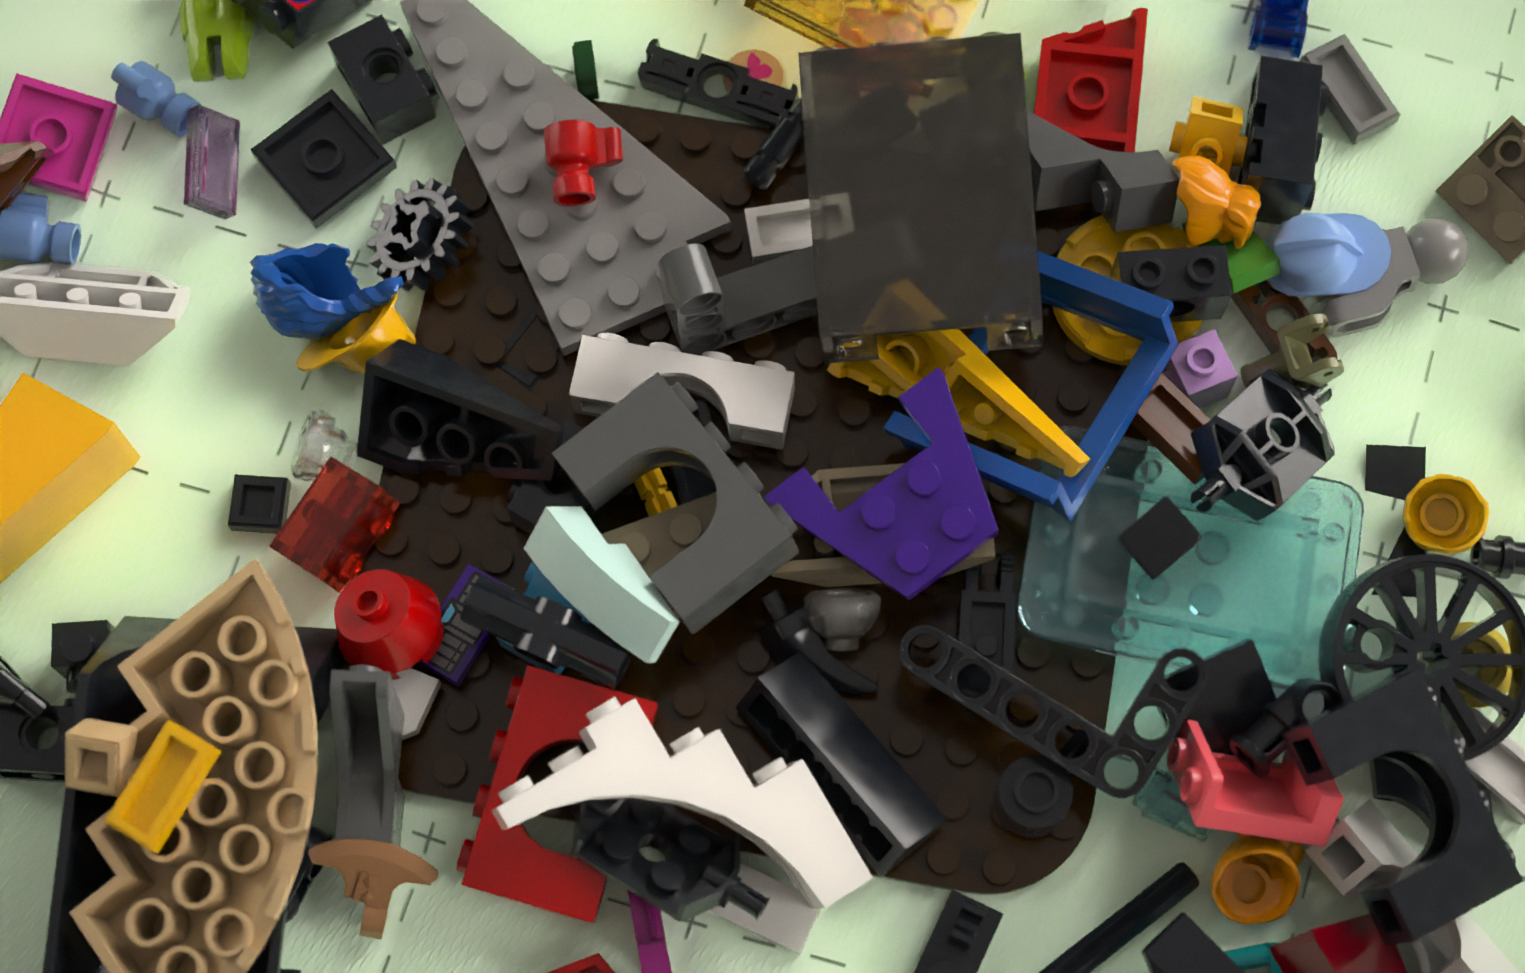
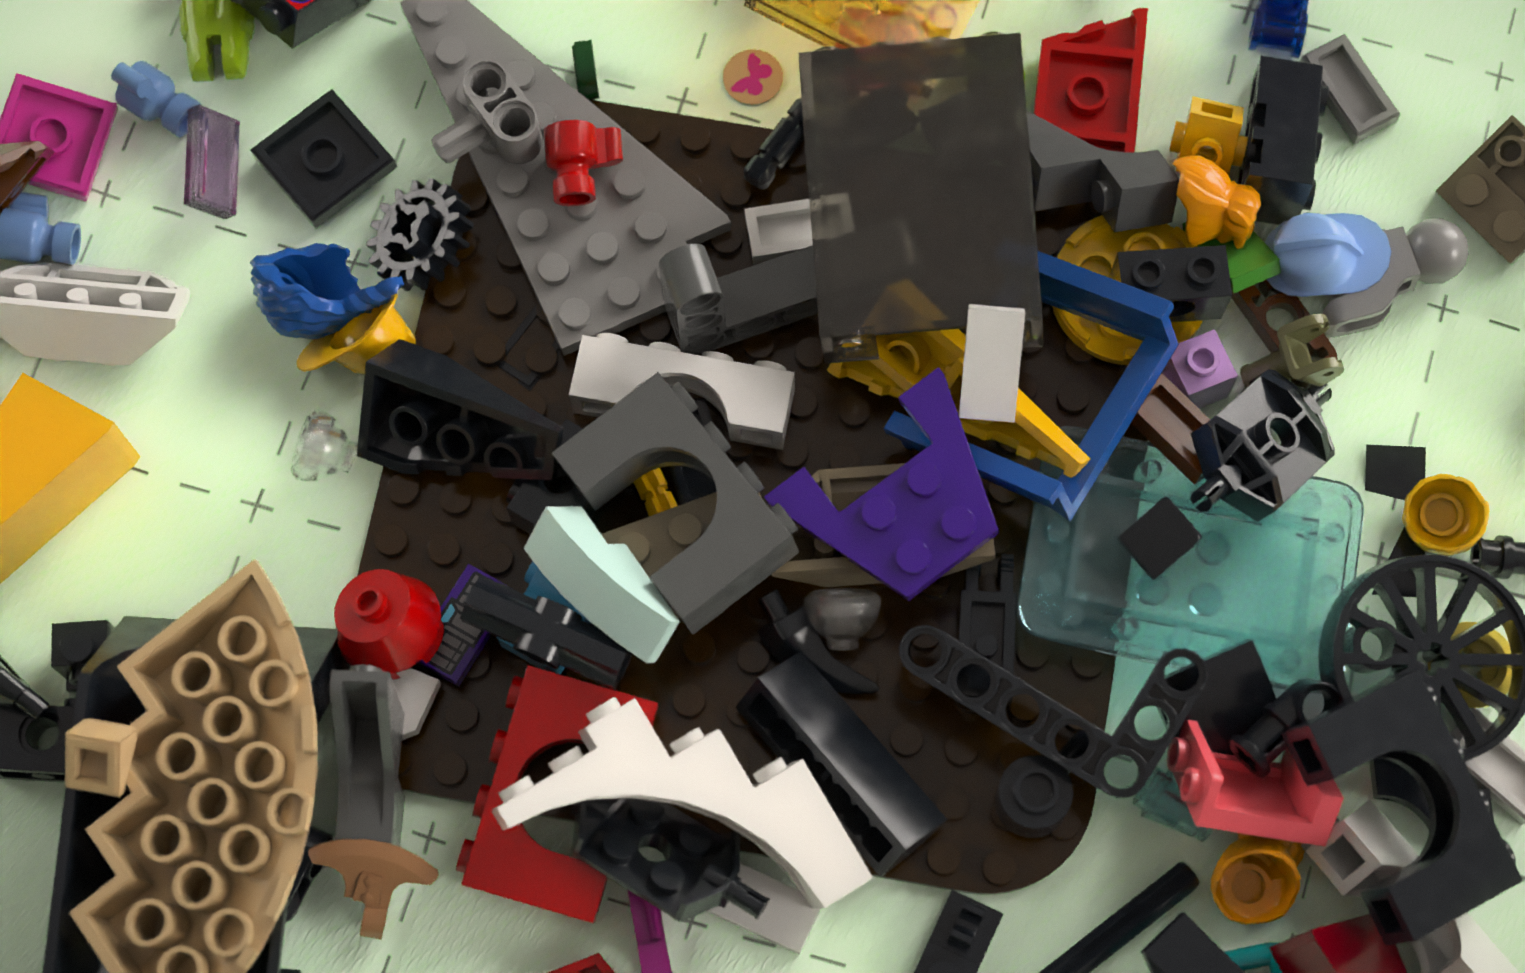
yellow tile [104,719,222,853] -> none
black tile [228,474,291,534] -> none
clear red brick [269,456,400,593] -> none
black brick [327,14,438,145] -> none
black piece [637,38,799,129] -> none
none -> light grey beam [431,59,543,164]
none -> white tile [959,304,1025,423]

